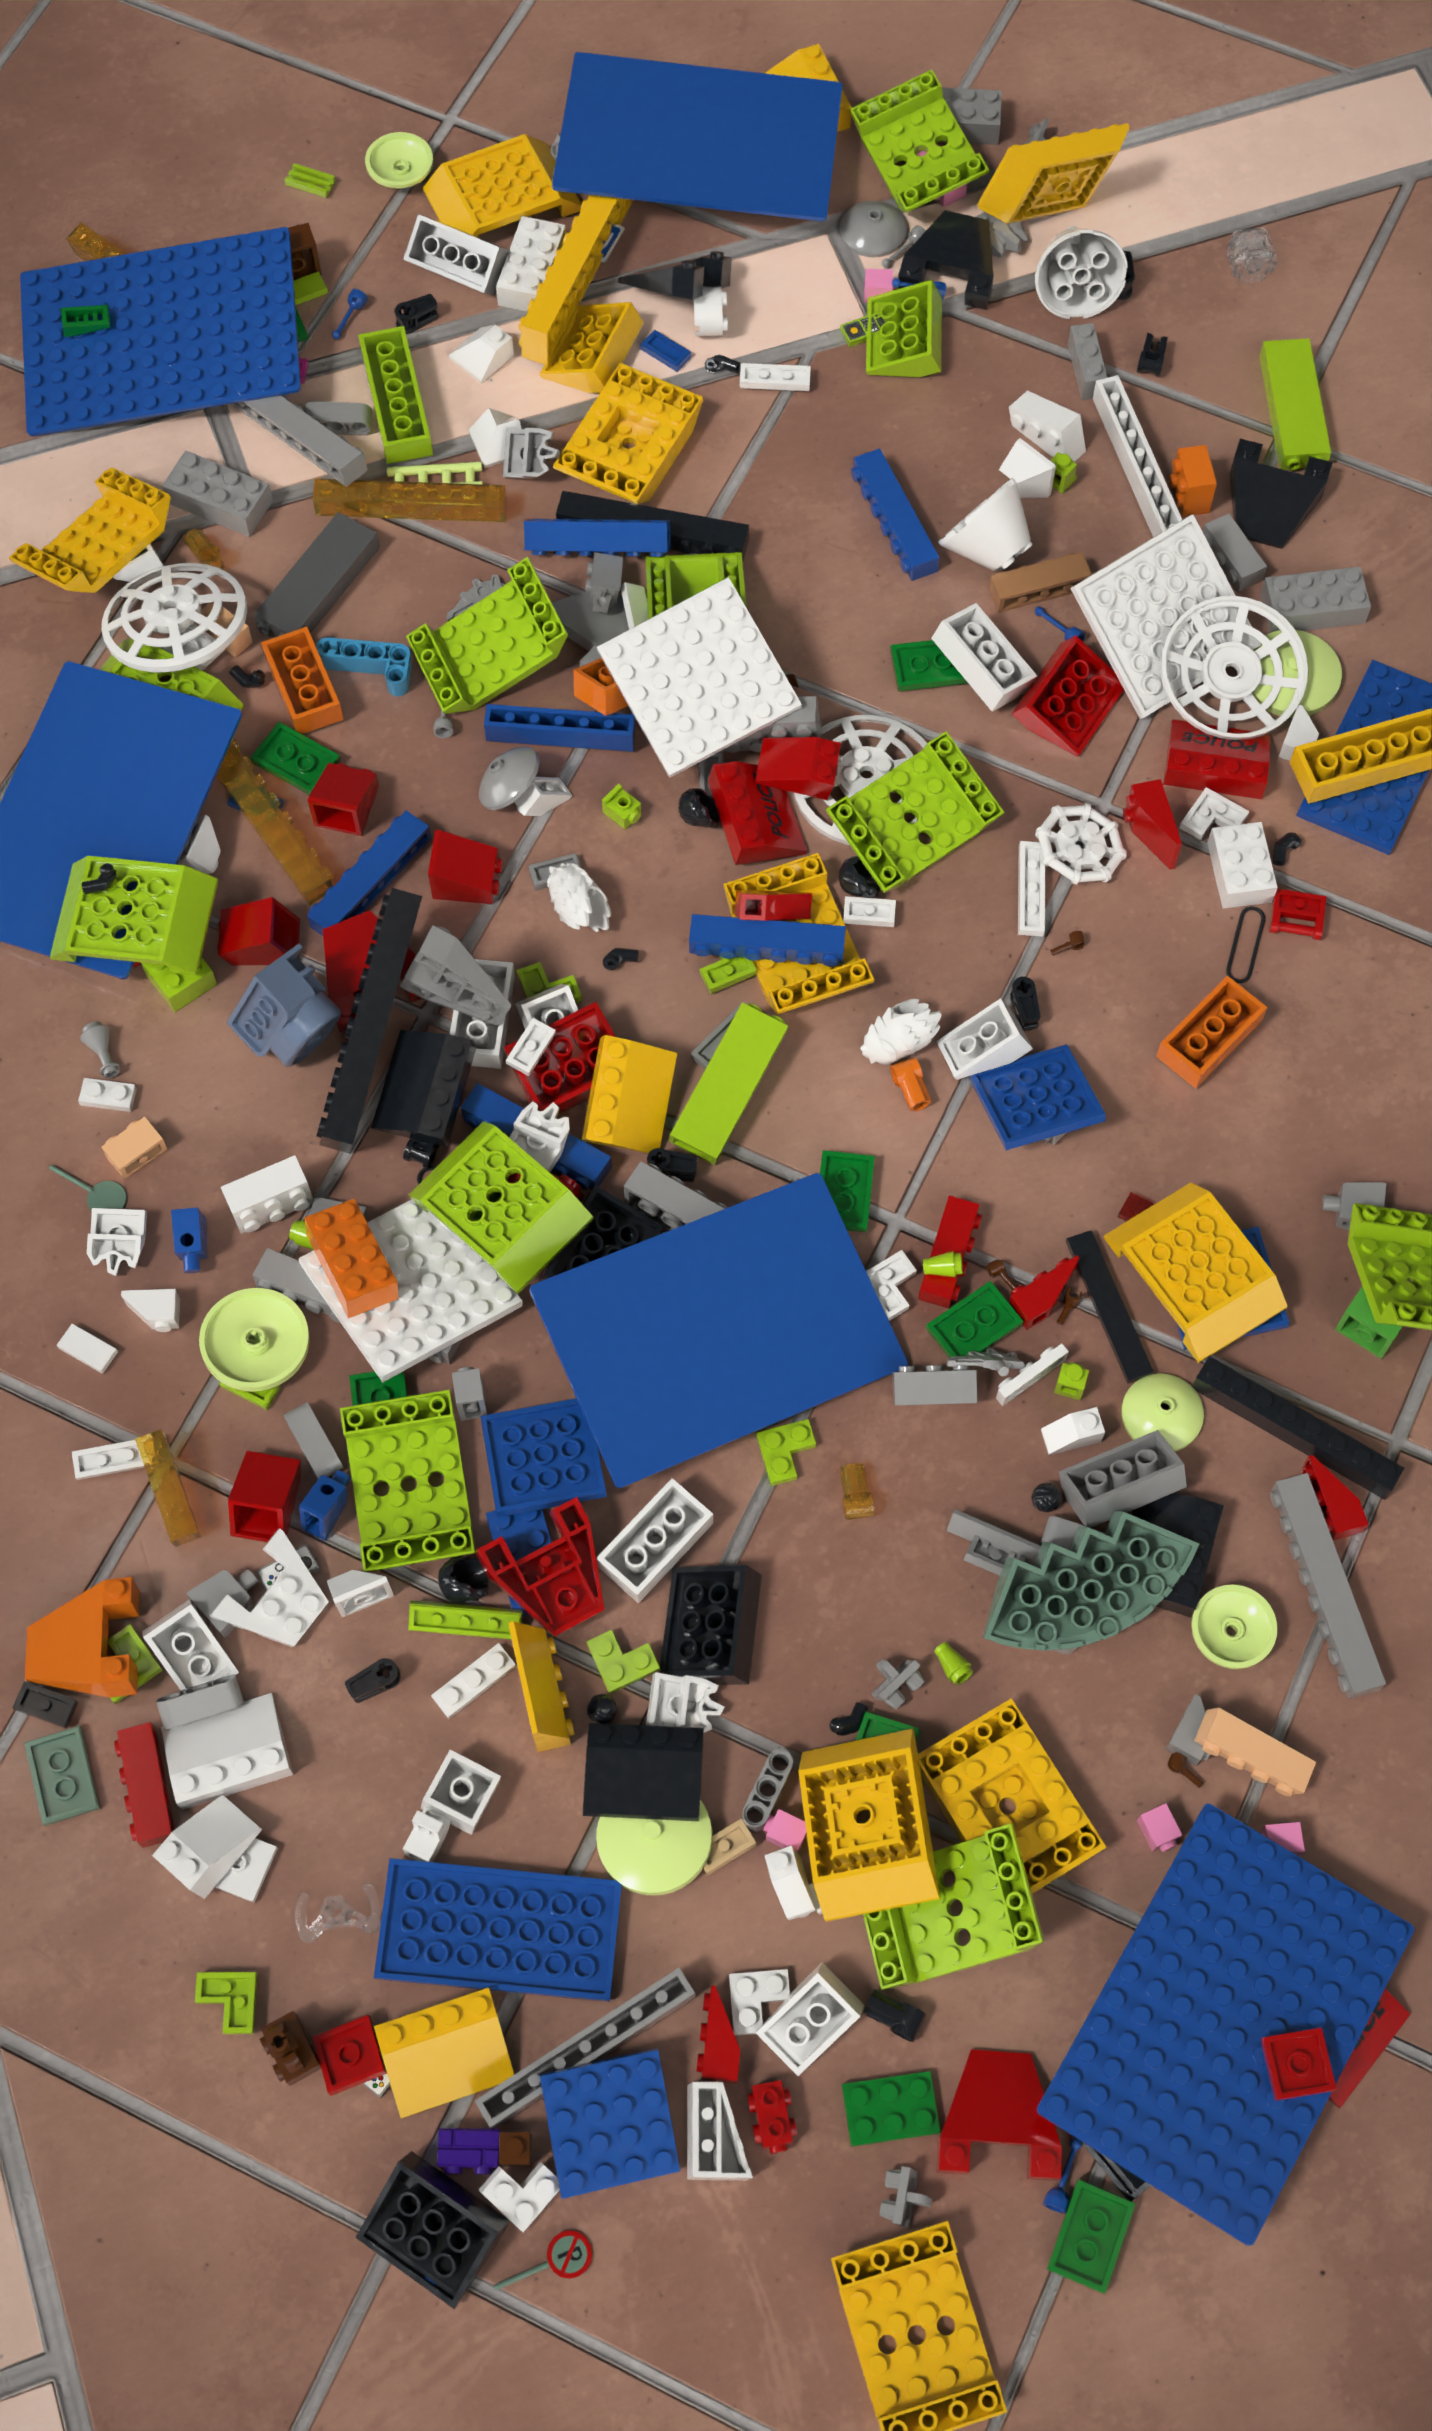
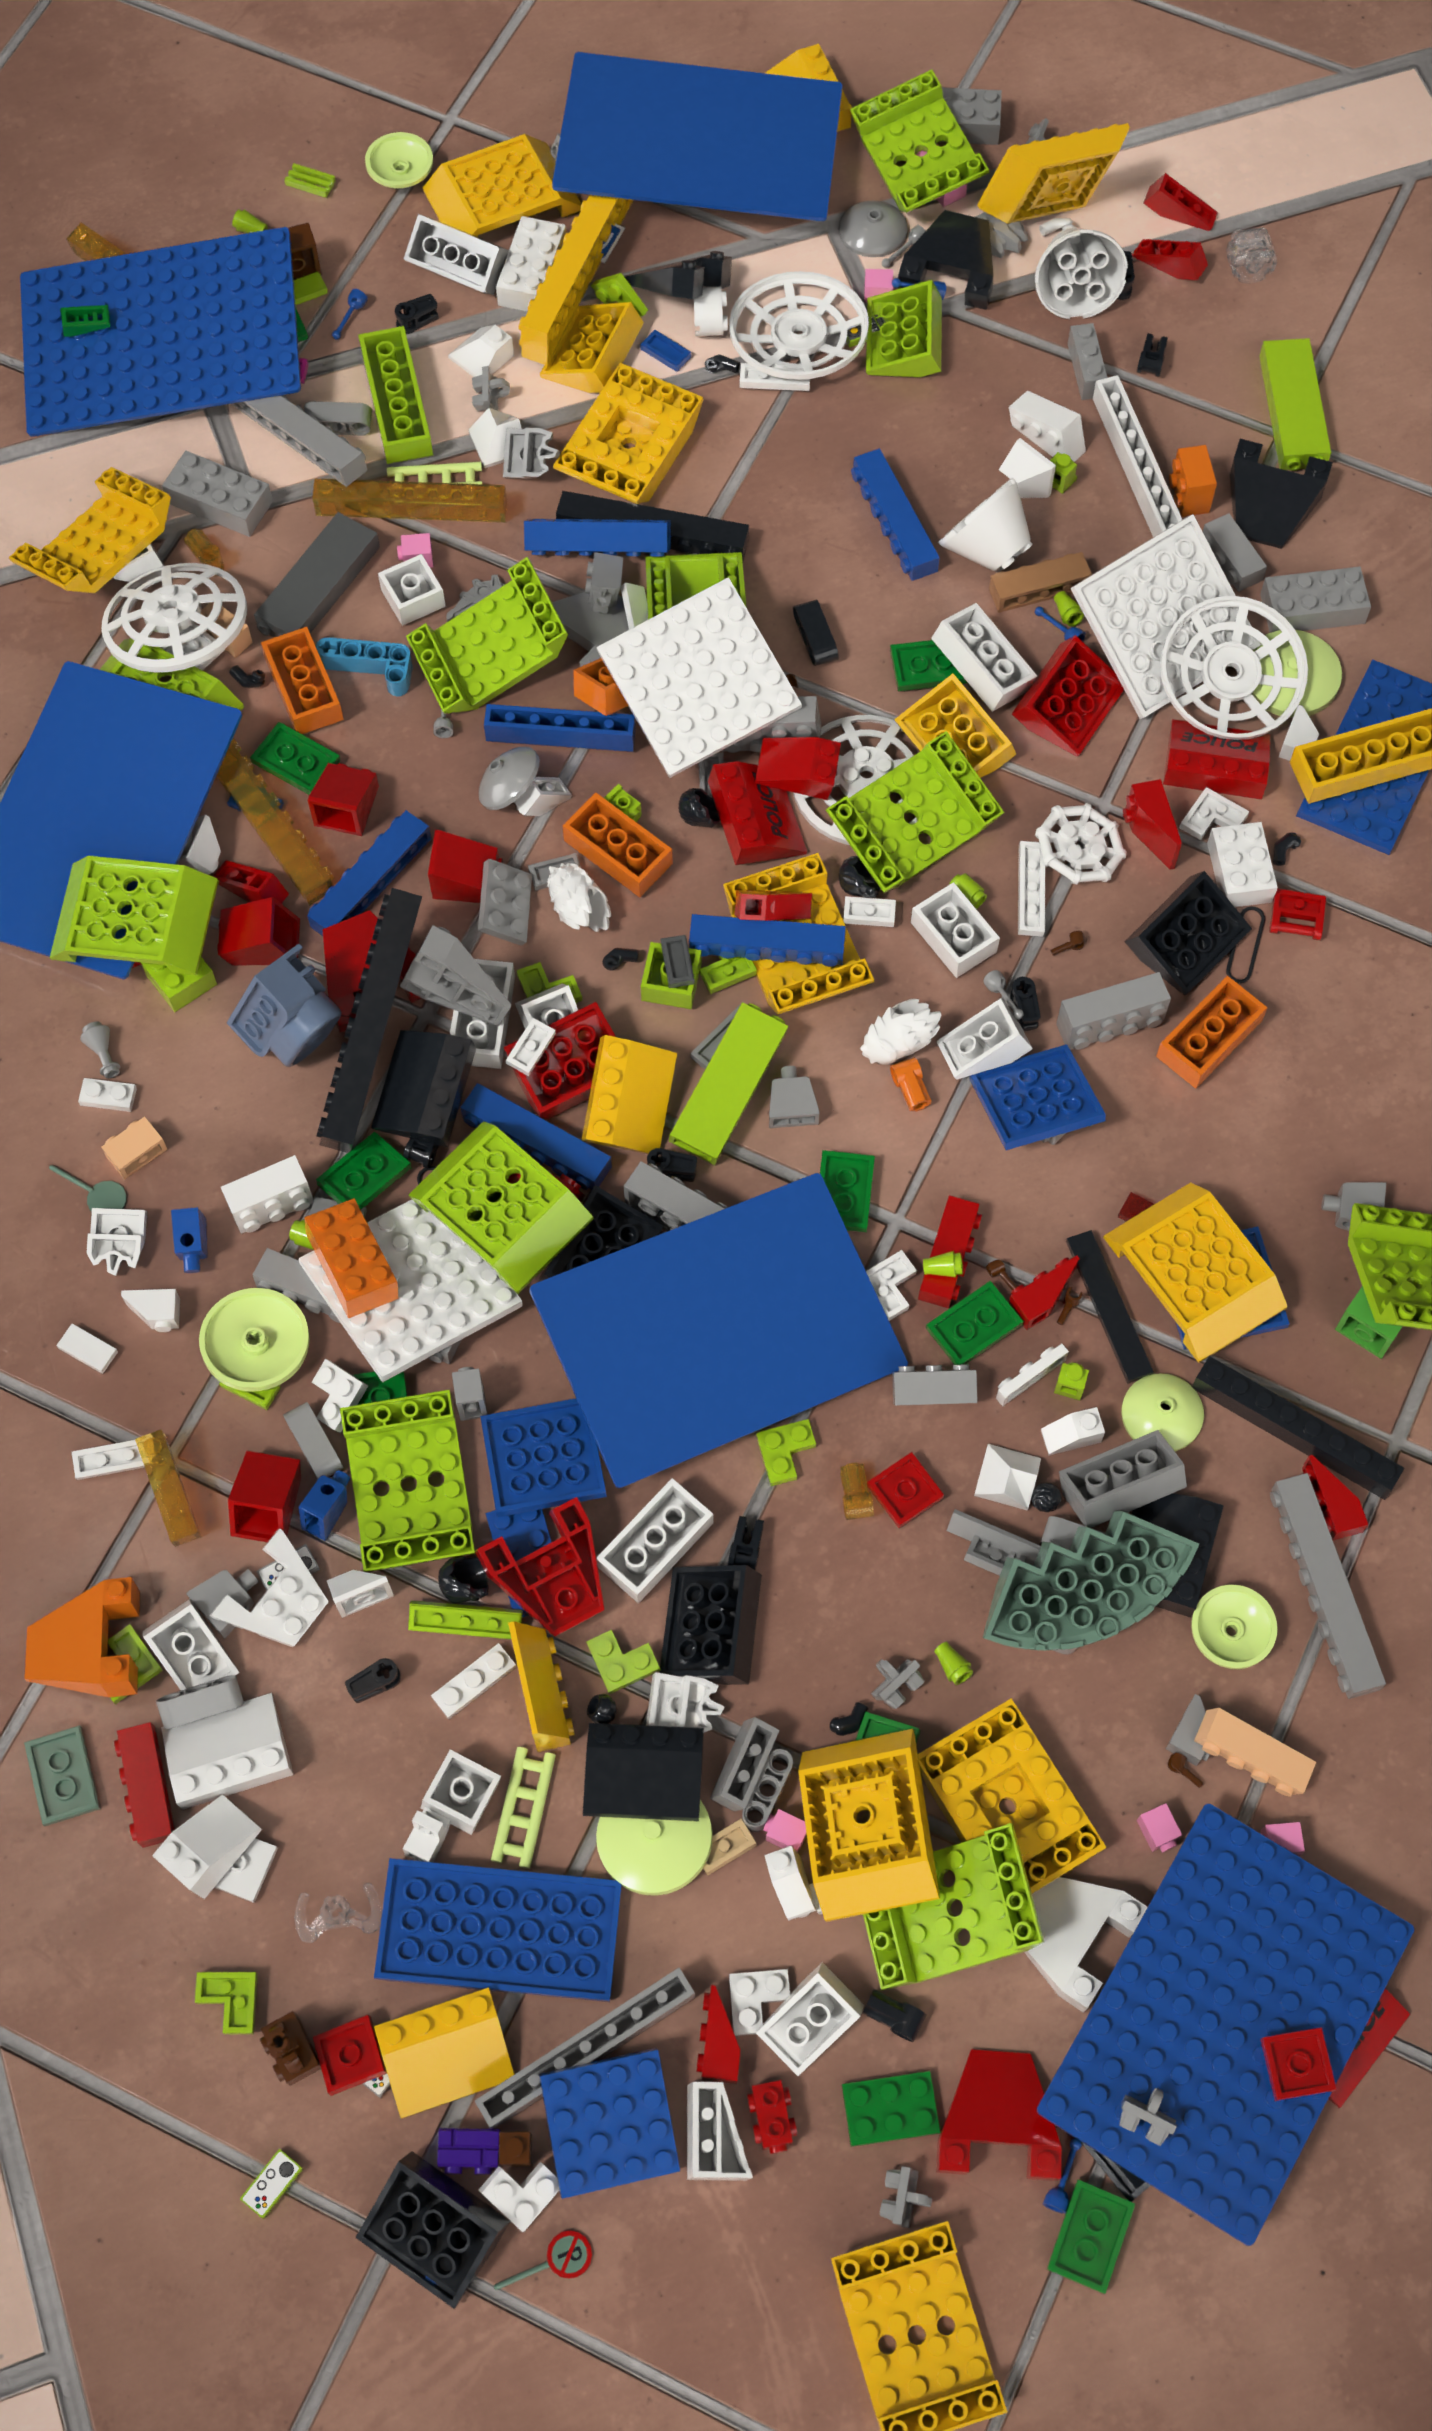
black plate [12,1681,78,1729] -> none
black arm [82,863,117,895] -> none
white plate [509,1102,570,1173] -> none
light grey piece [947,1348,1025,1376] -> none
none -> red slope [213,860,289,904]
none -> lime cone [232,209,268,233]
none -> tile [240,2149,303,2219]
none -> white plate [312,1359,368,1433]
none -> green plate [316,1131,411,1210]
none -> white brick [378,554,446,626]
none -> bright pink brick [397,533,433,567]
none -> light grey hips [472,366,510,411]
none -> light grey plate [478,859,532,946]
none -> yellowish green bar [491,1747,556,1869]
none -> orange brick [563,792,673,898]
none -> lime plate [591,273,648,317]
none -> lime brick [641,942,702,1009]
none -> dark grey tile [660,935,695,988]
none -> light grey brick [710,1717,780,1812]
none -> black piece [728,1516,764,1571]
none -> white dish [729,271,869,380]
none -> light grey torso [769,1066,819,1128]
none -> black beam [793,600,839,666]
none -> red plate [867,1452,944,1528]
none -> yellow slope [894,674,1016,778]
none -> white brick [911,882,1000,978]
none -> lime brick [949,873,987,909]
none -> white slope [974,1444,1041,1511]
none -> light grey hinge [983,970,1023,1019]
none -> white wedge [1024,1877,1147,2012]
none -> white arm [1039,218,1073,236]
none -> lime cone [1054,591,1084,627]
none -> light grey brick [1056,972,1171,1050]
none -> light grey hips [1120,2088,1177,2146]
none -> black slope [1124,871,1252,995]
none -> red slope [1132,239,1208,280]
none -> red slope [1143,173,1218,231]

